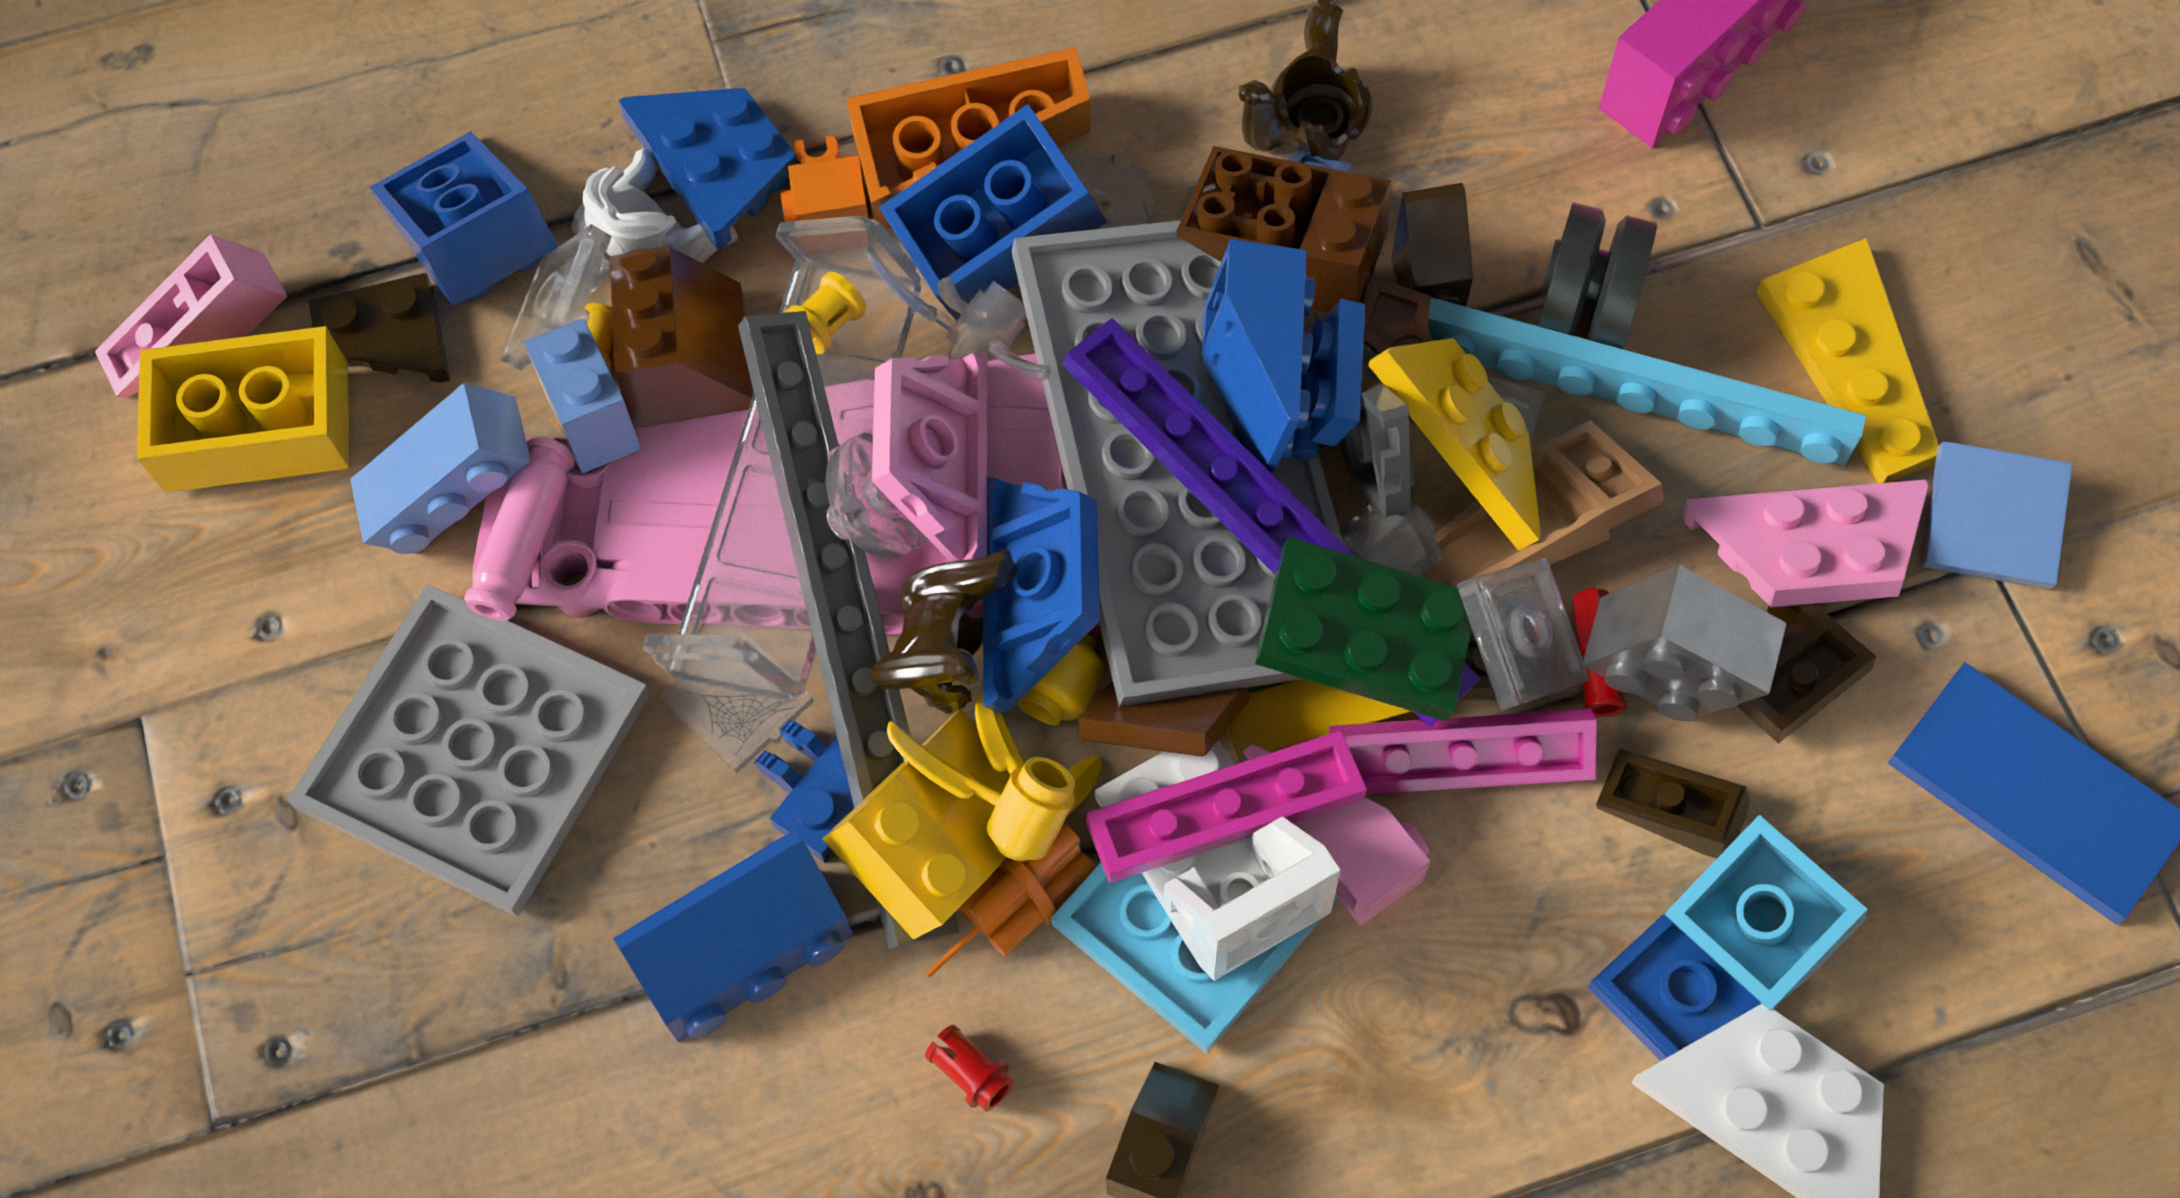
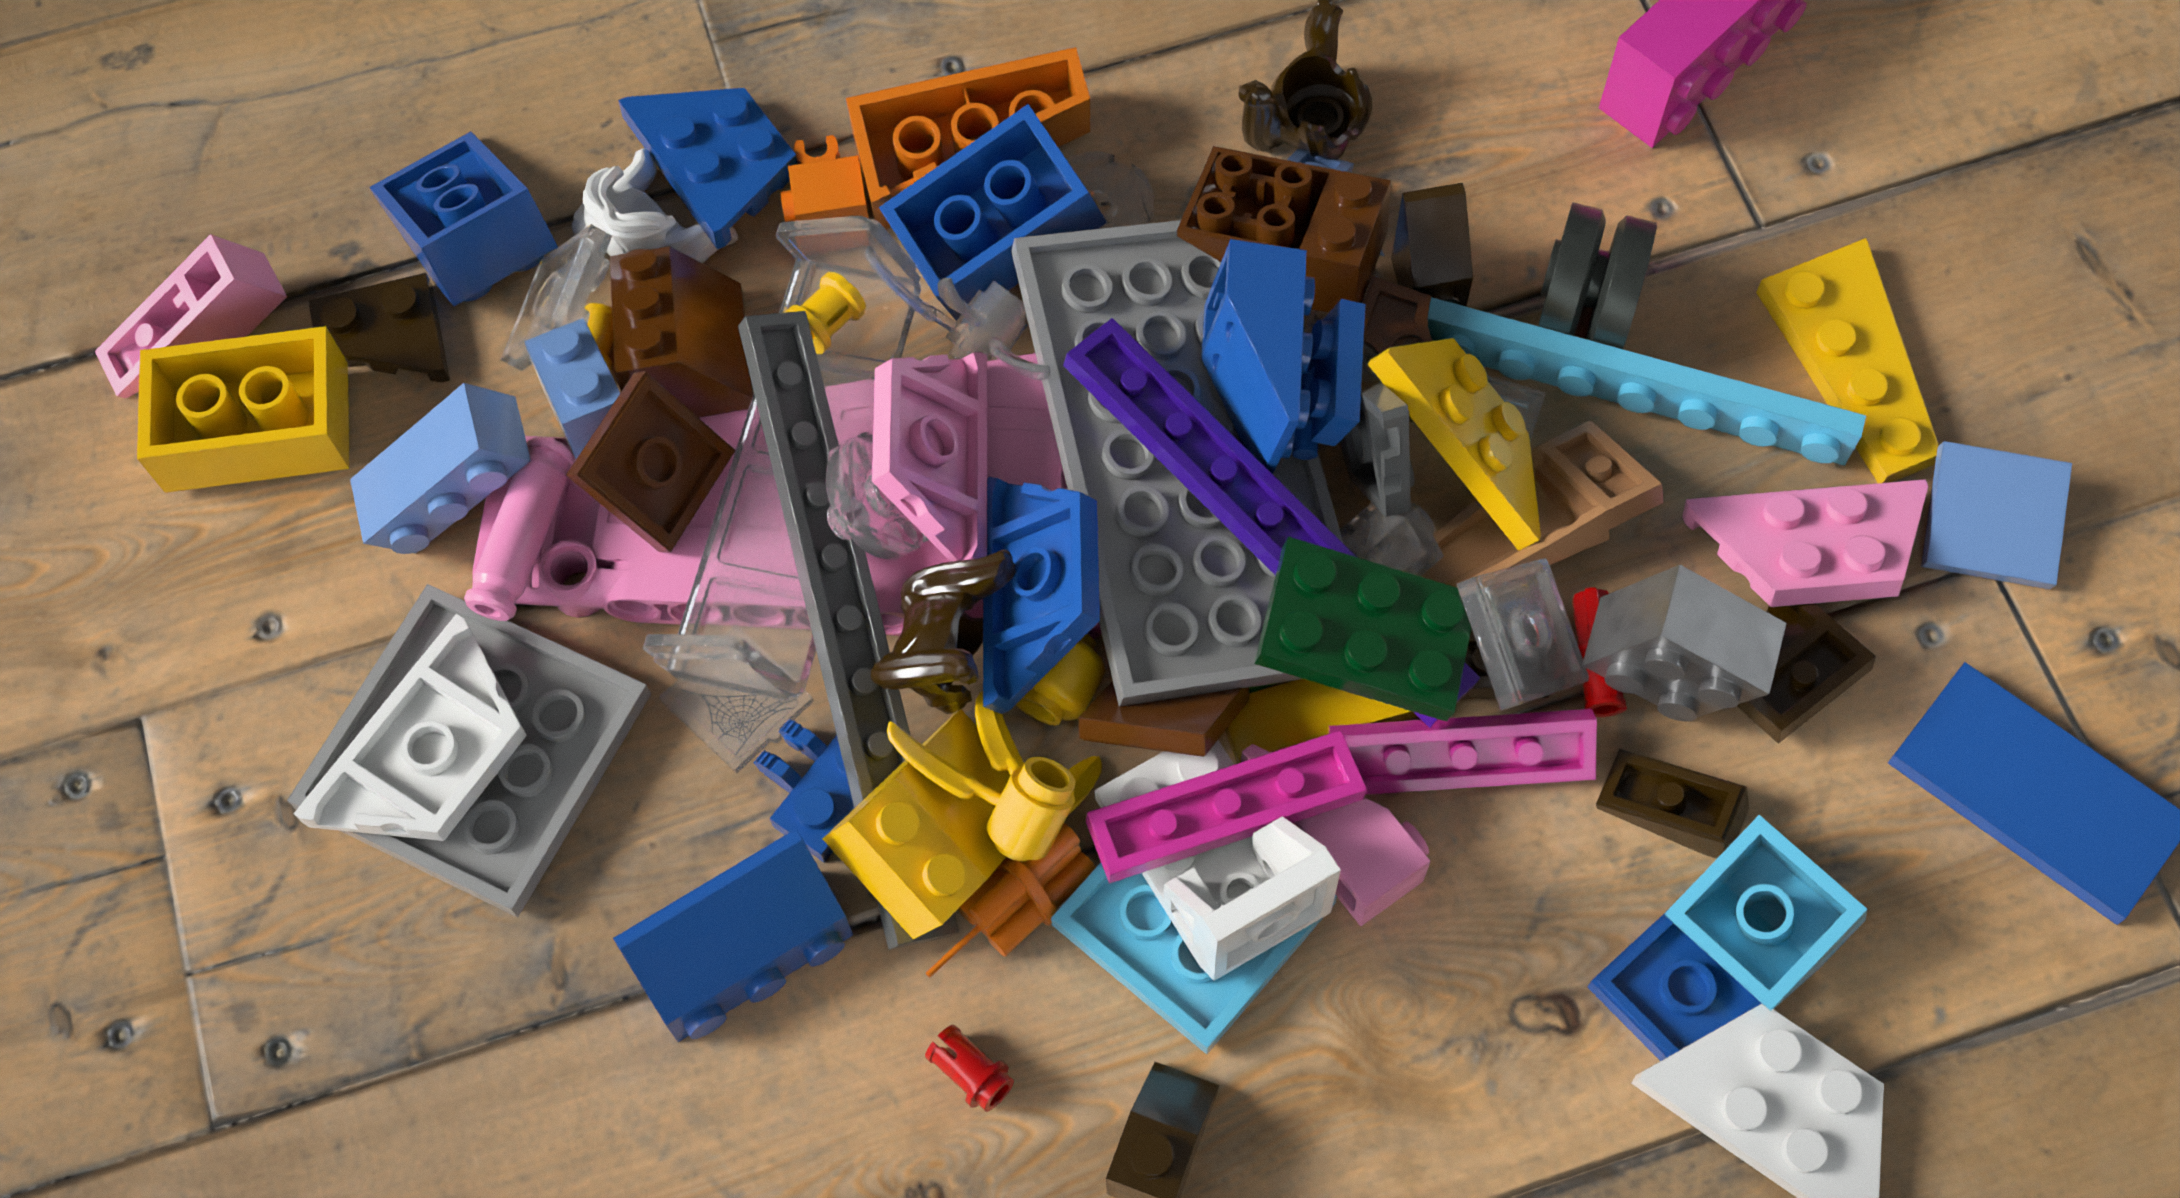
none -> white wing [294,614,527,841]
none -> reddish brown tile [566,371,736,553]

